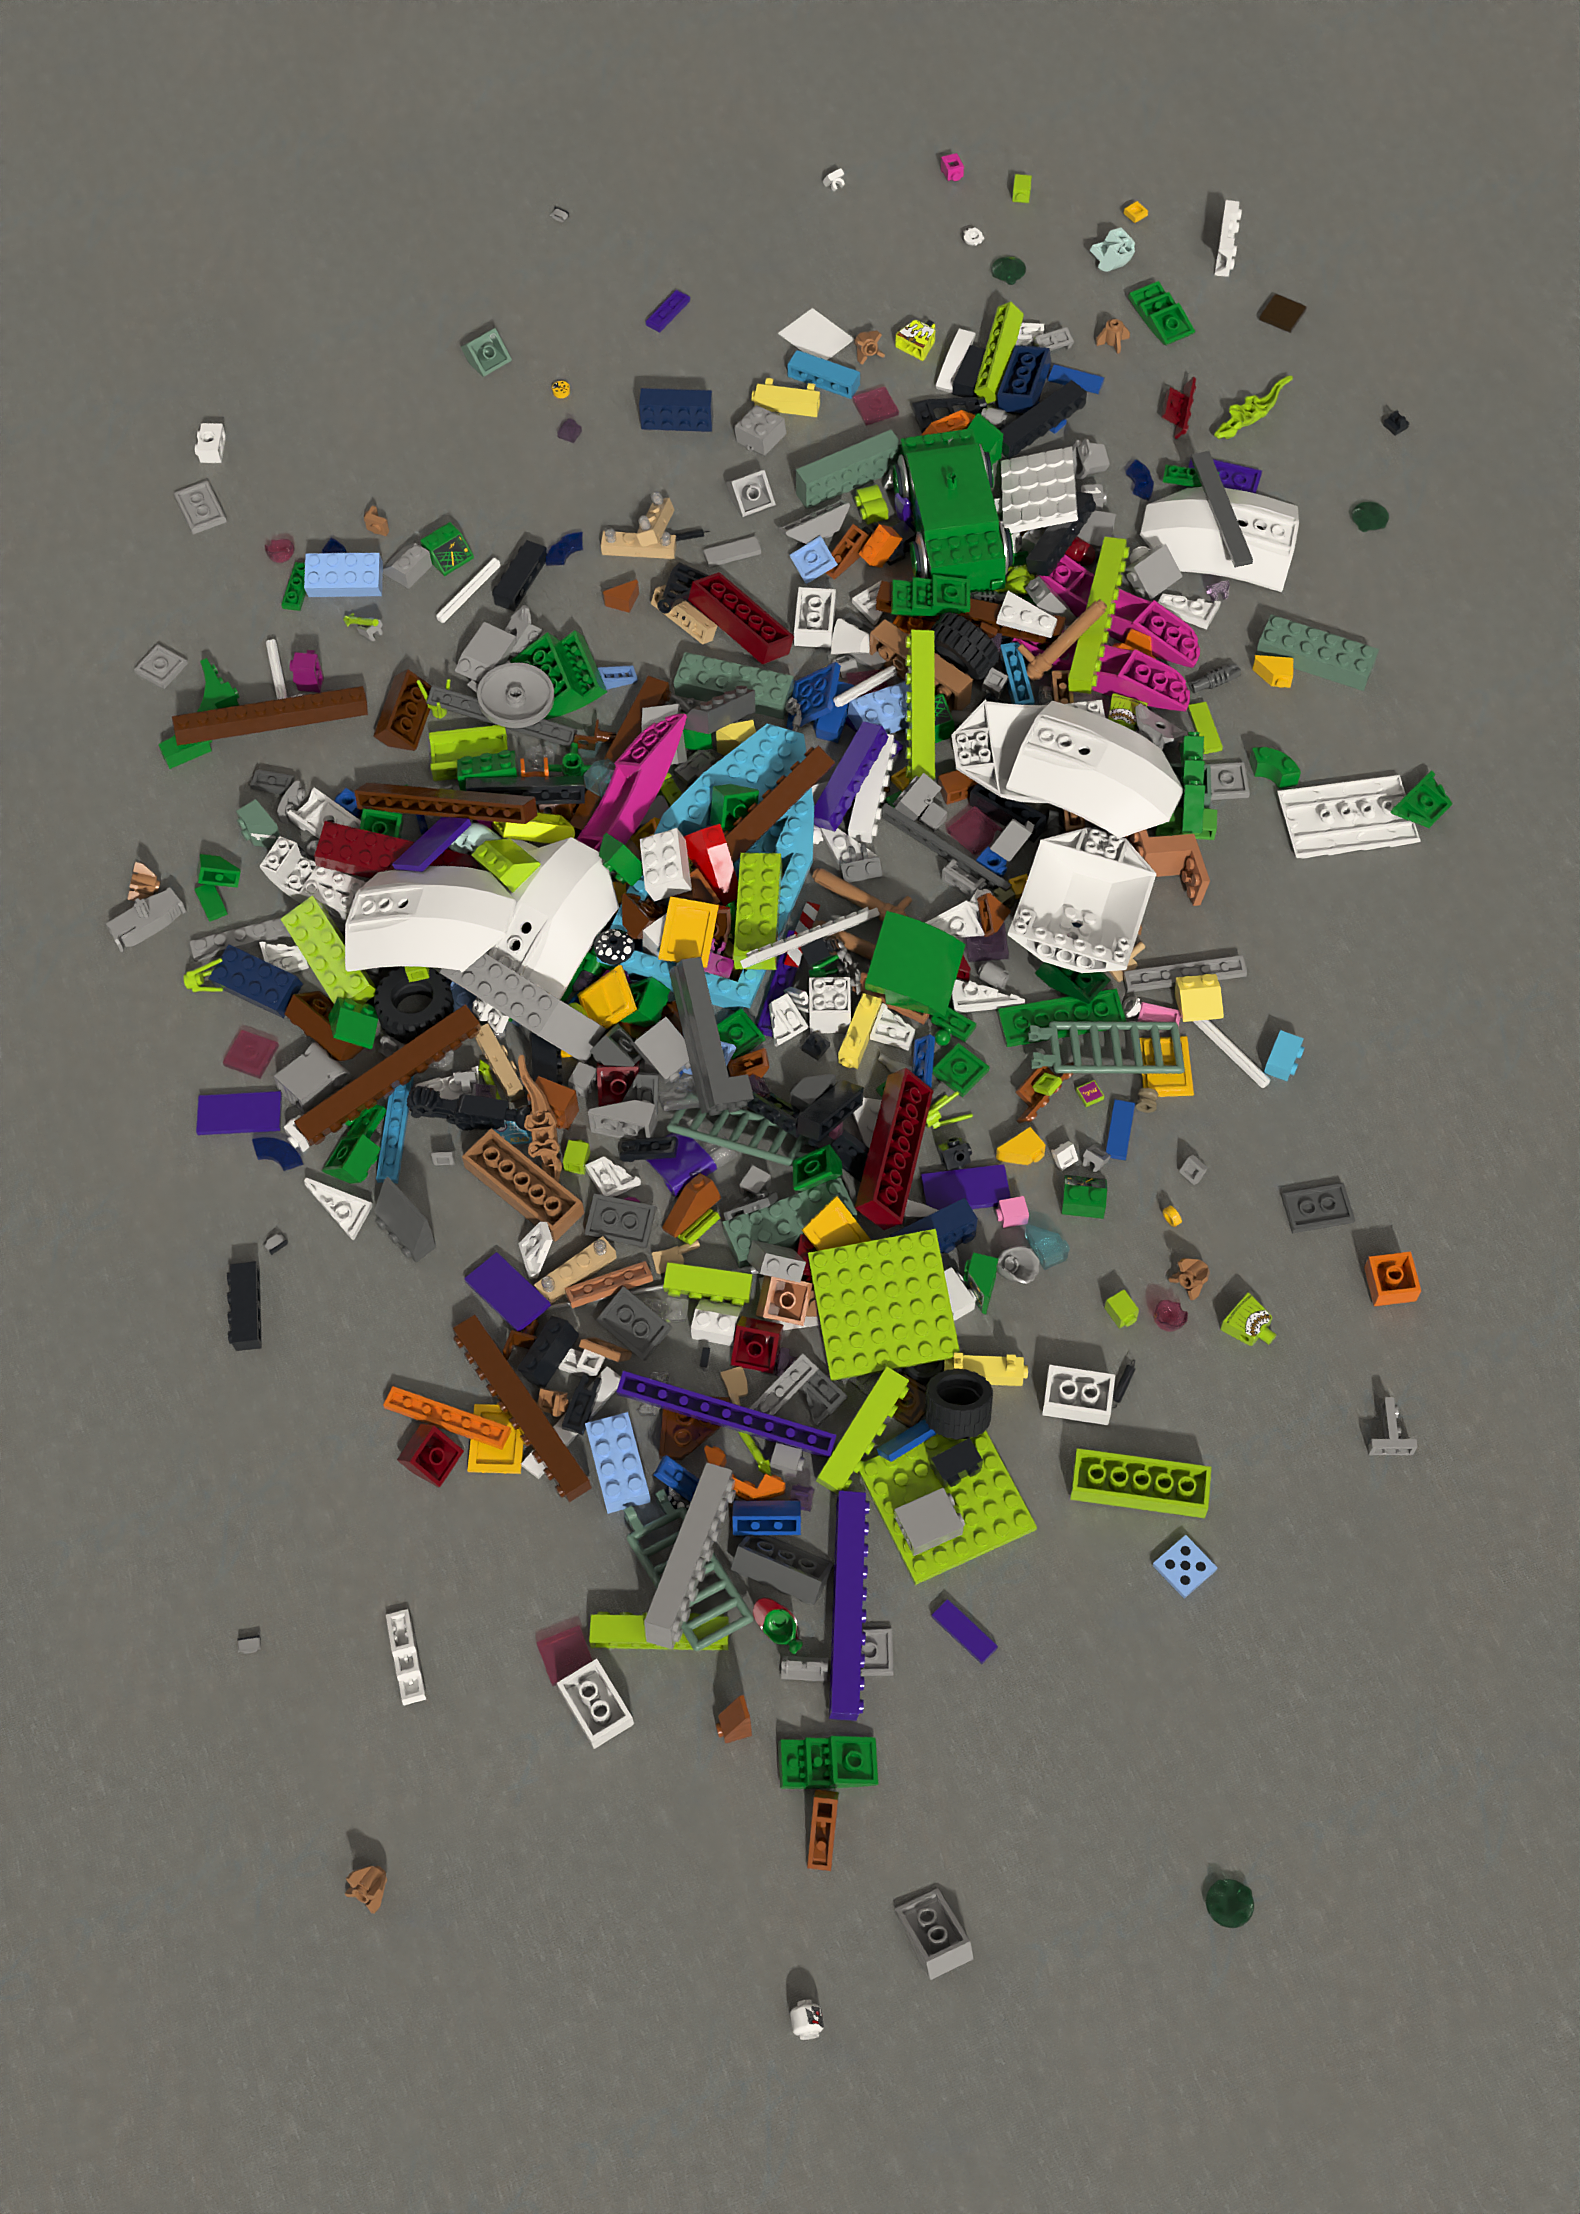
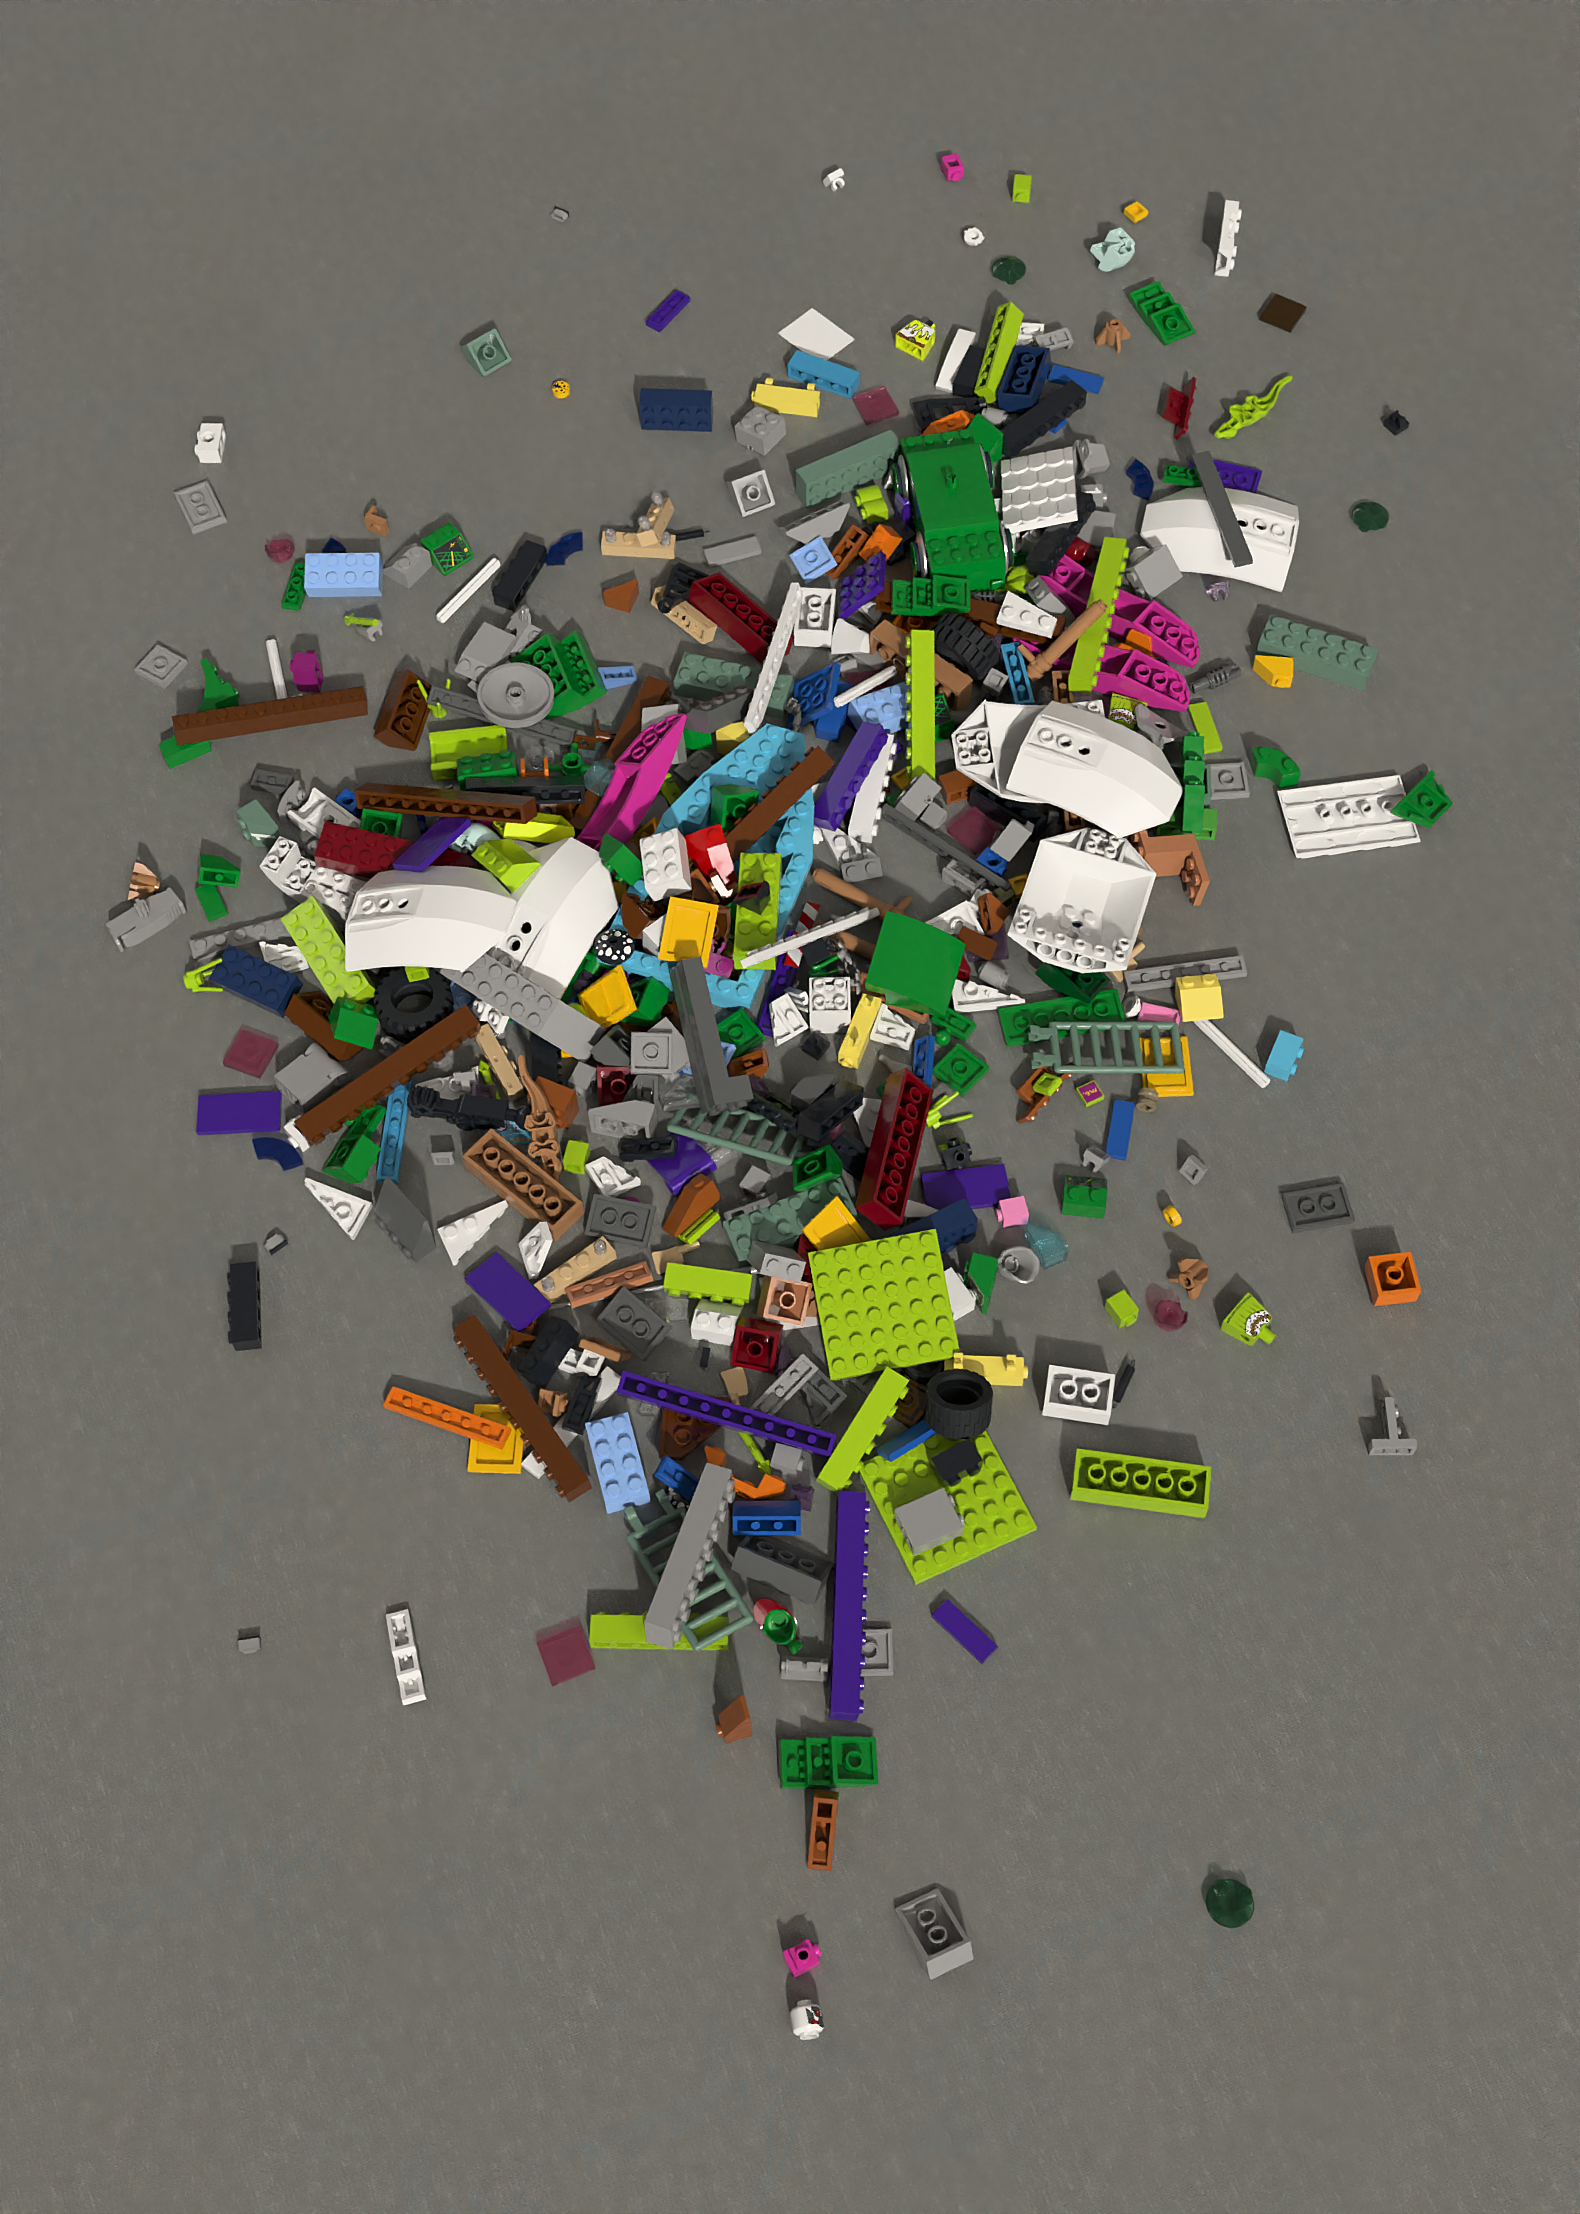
medium nougat brick [344,1866,387,1914] -> none
dark red slope [397,1423,464,1488] -> none
clear purple tile [557,418,582,443] -> none
white brick [557,1659,634,1749] -> none
medium nougat brick [855,330,885,365] -> none
yellow slope [996,1127,1046,1165] -> none
white tile [1051,1141,1078,1171] -> none
light blue tile [1152,1535,1217,1599] -> none
white wing [1157,594,1221,629] -> none
none -> white wing [437,1200,508,1266]
none -> light grey tile [630,1032,673,1075]
none -> bracket [708,871,738,899]
none -> black slope [733,881,771,915]
none -> white plate [744,582,804,736]
none -> dark pink brick [782,1939,822,1979]
none -> dark purple plate [839,551,886,619]
none -> reddish brown tile [957,926,999,961]

